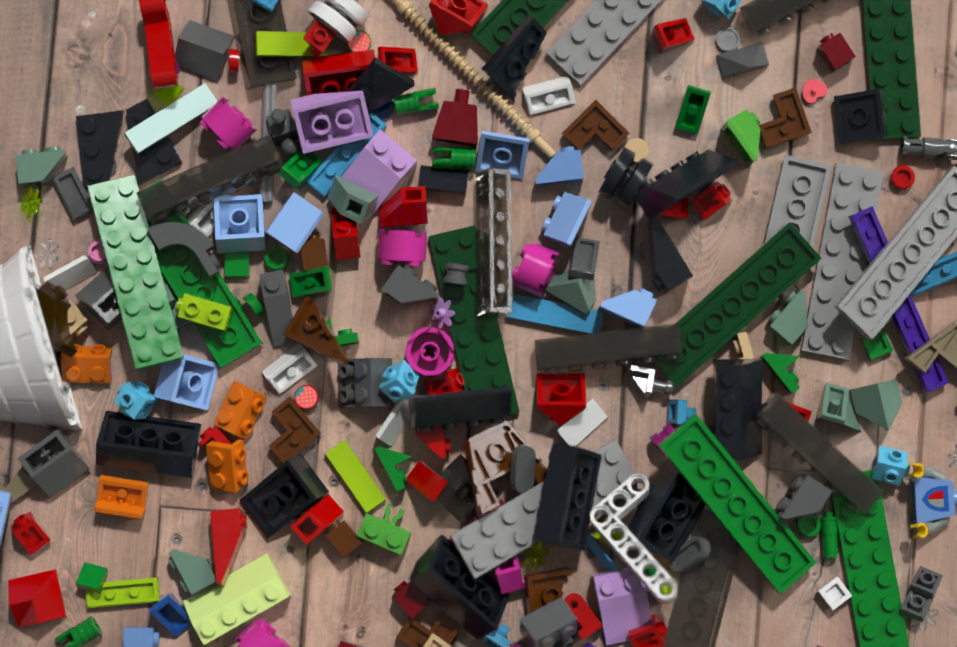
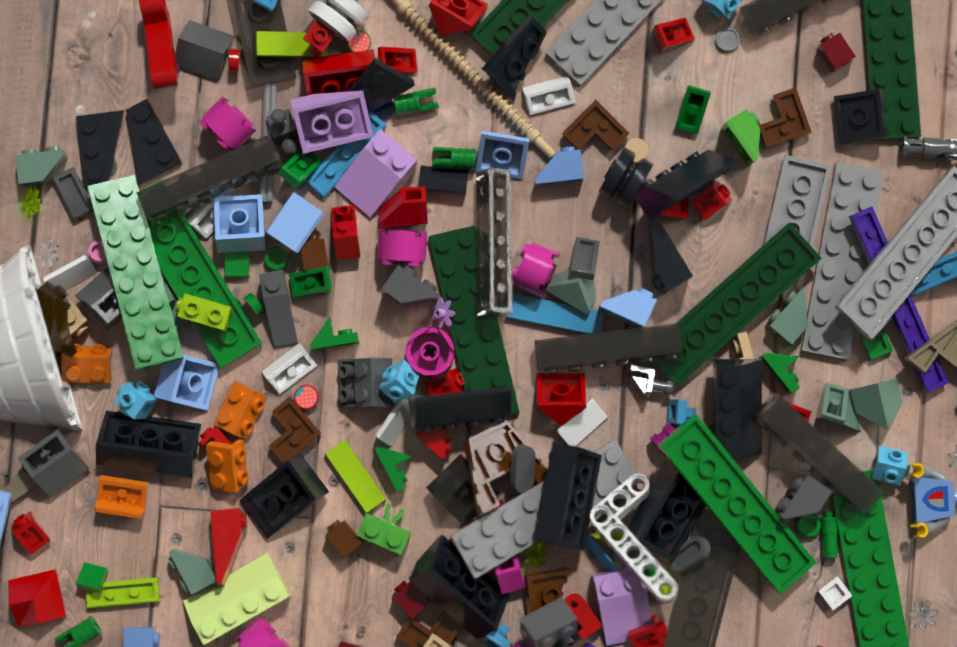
light aqua tile [124,84,217,154] -> none
dark grey arch [147,222,221,278] -> none
blue slope [149,593,192,637] -> none
clear neon green tile [151,85,184,106] -> none
reddish brown wing [283,295,349,365] -> none
red slope [290,494,344,545] -> none
sand green slope [327,175,379,224] -> none
red tile [406,461,448,502] -> none
dark red torso [432,89,478,147] -> none
dark grey wheel [443,263,469,286] -> none
light blue slope [541,192,592,249] -> none
dark grey slope [716,42,769,78] -> none
coral piece [802,79,827,104] -> none
red tile [890,165,915,190] -> none
dark grey slope [900,566,943,623] -> none

